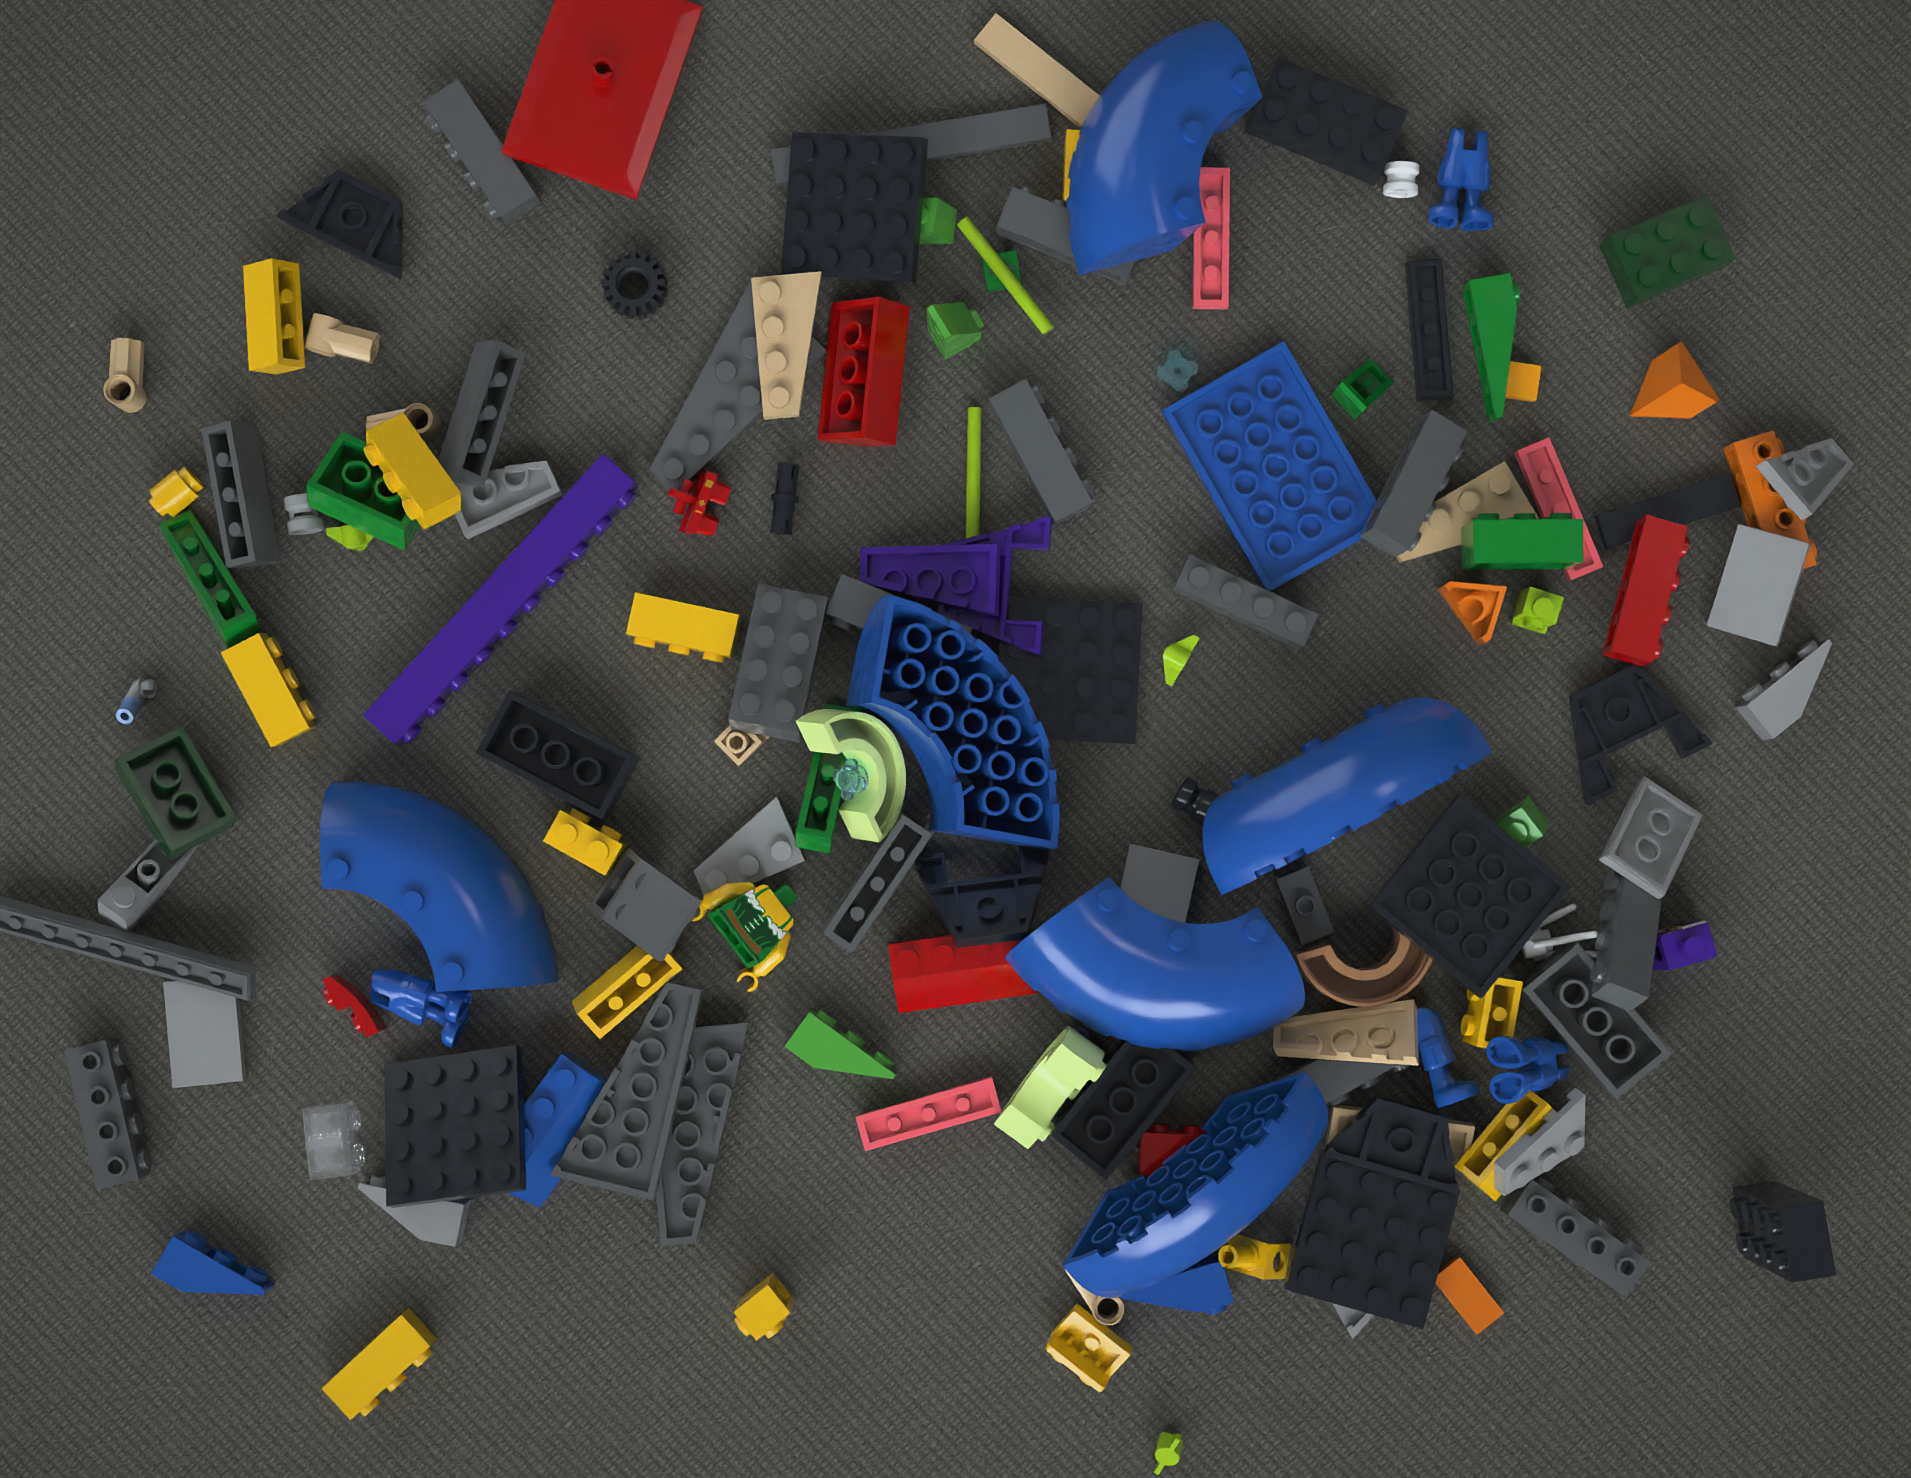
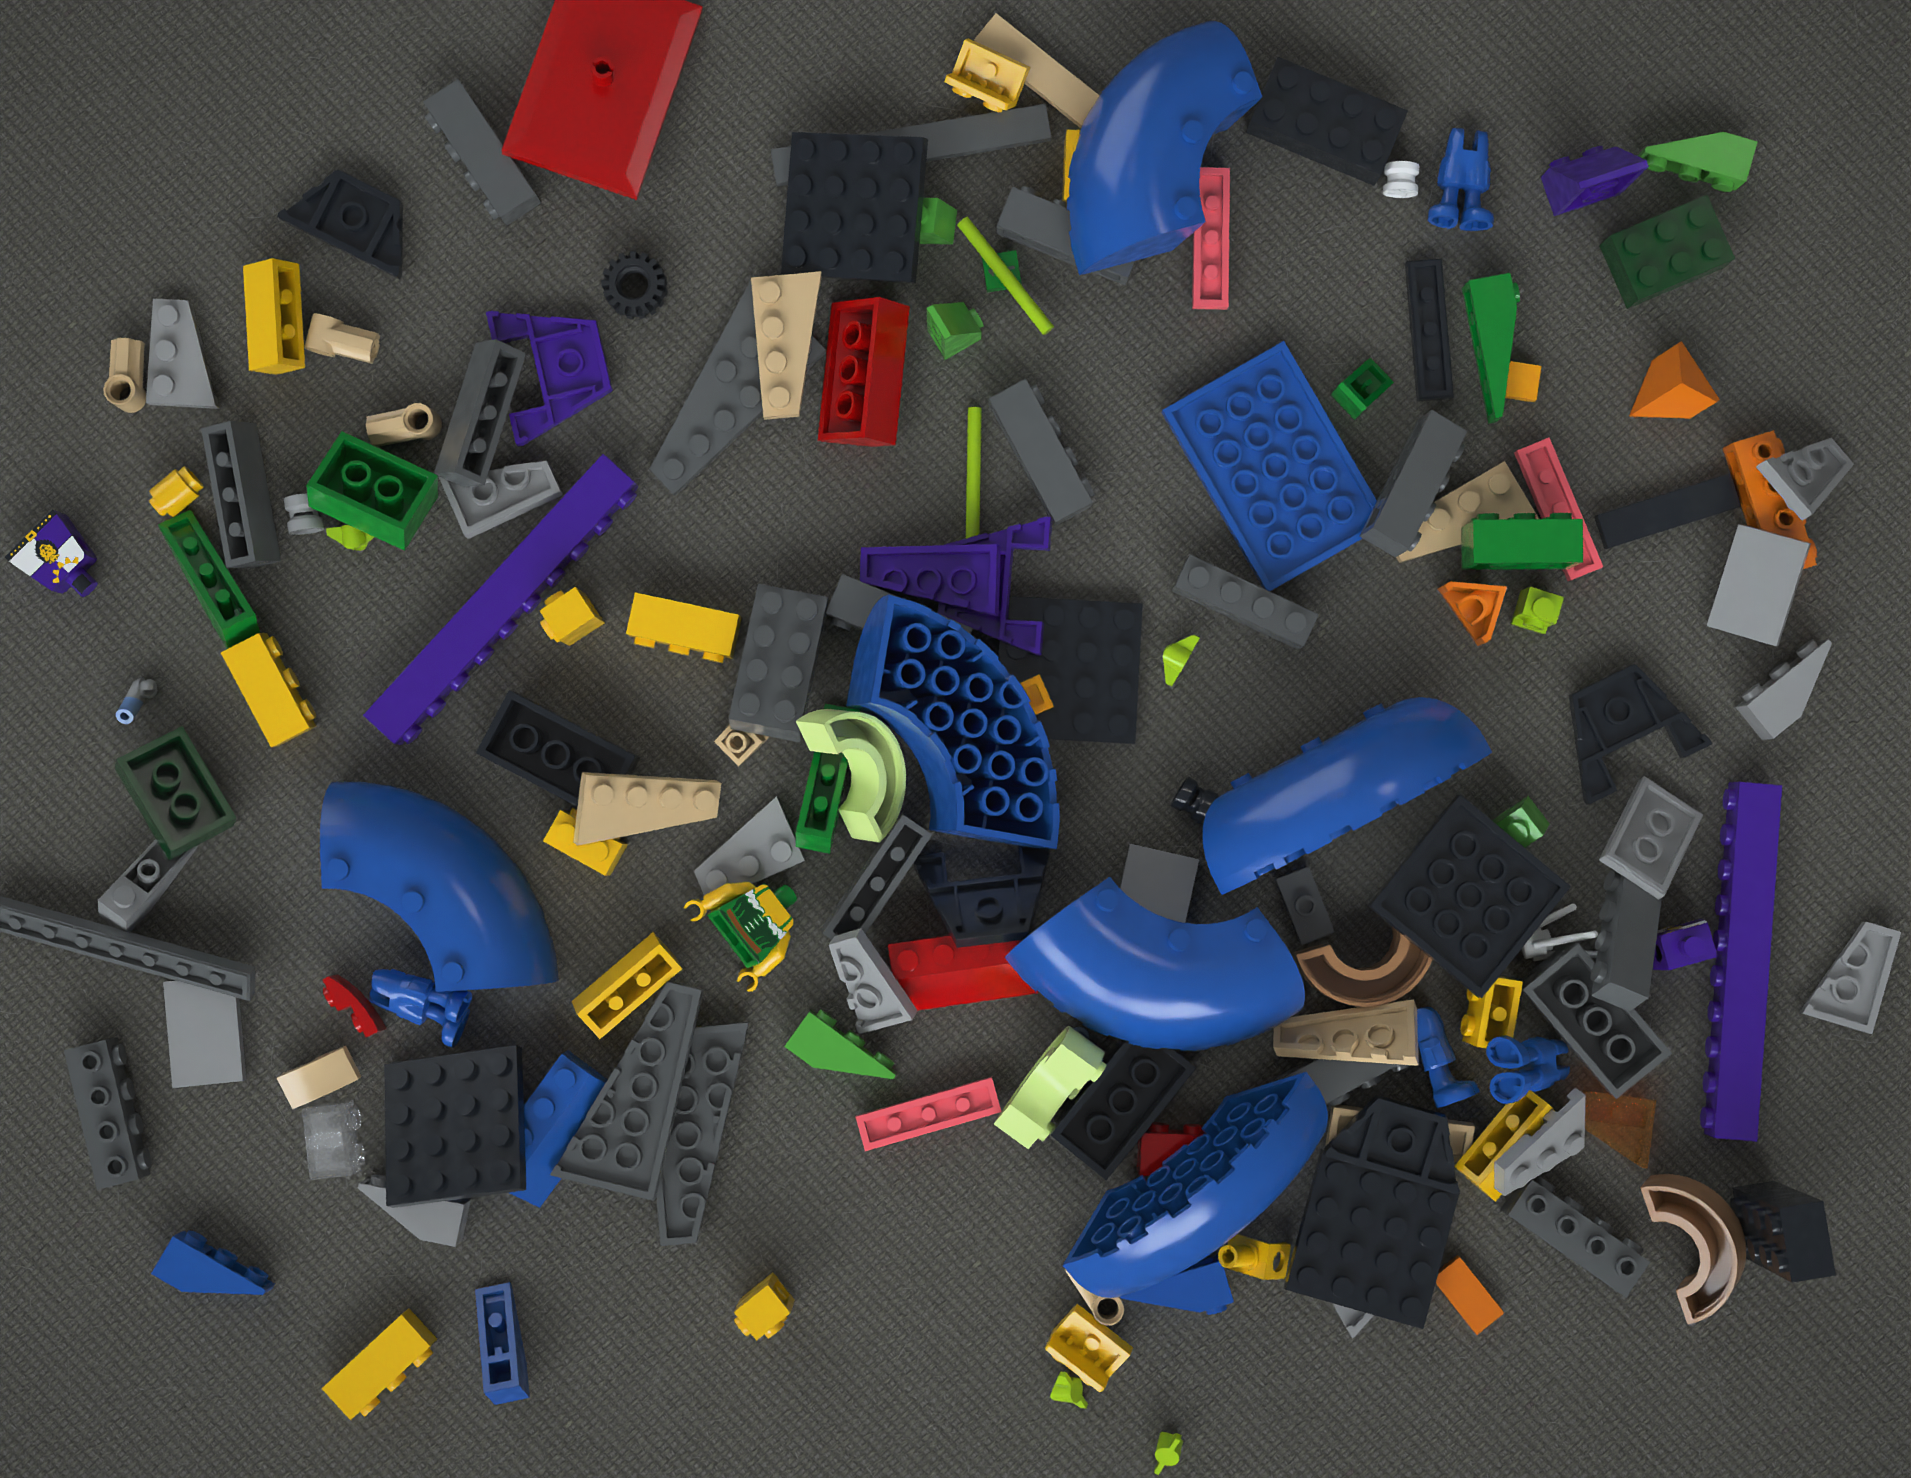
yellow brick [364,413,461,530] -> none
dark grey slope [589,847,702,963] -> none
red hips [668,471,731,536] -> none
black pin [770,462,800,535] -> none
clear light blue plate [833,758,868,801] -> none
clear light blue plate [1157,350,1198,392] -> none
red brick [1602,515,1689,667] -> none
none -> torso [5,509,98,597]
none -> light grey wing [146,298,220,409]
none -> tan slope [277,1045,362,1109]
none -> blue slope [475,1282,530,1405]
none -> dark purple wing [486,311,613,447]
none -> yellow brick [539,587,605,646]
none -> tan wing [573,772,721,846]
none -> light grey wing [829,928,918,1034]
none -> yellow bracket [944,38,1031,112]
none -> light orange tile [1020,674,1054,715]
none -> lime piece [1050,1371,1088,1409]
none -> dark purple slope [1541,146,1649,216]
none -> clear orange wing [1582,1090,1656,1169]
none -> bright green slope [1637,132,1758,192]
none -> medium nougat brick [1640,1174,1746,1325]
none -> dark purple brick [1700,782,1782,1142]
none -> light grey wing [1799,922,1901,1034]

